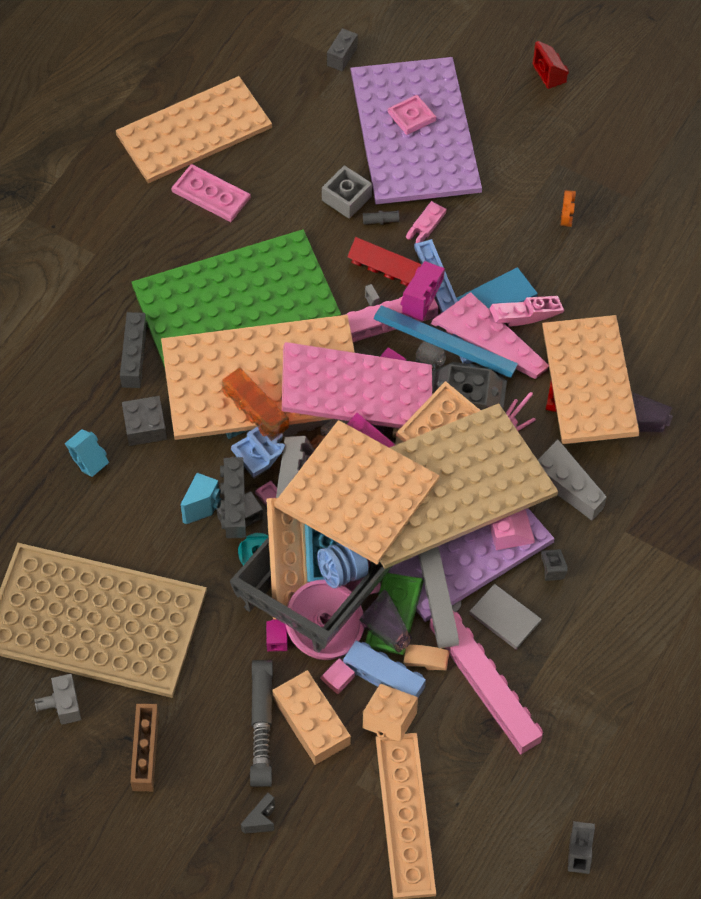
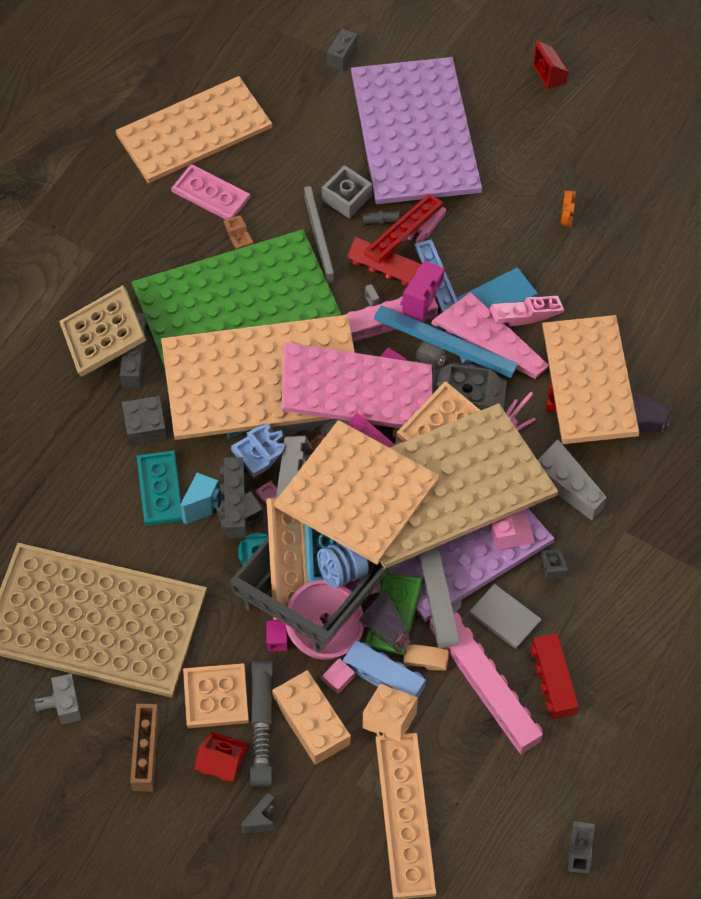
medium azure brick [65,429,109,477] -> none
clear orange brick [222,367,289,441] -> none
bright pink tile [388,95,436,135] -> none
none -> tan piece [59,285,146,377]
none -> teal tile [136,450,183,526]
none -> light nougat plate [183,663,249,728]
none -> red slope [194,732,250,782]
none -> nougat slope [224,215,254,250]
none -> light grey tile [304,186,334,284]
none -> red plate [364,194,443,264]
none -> red brick [530,633,579,719]

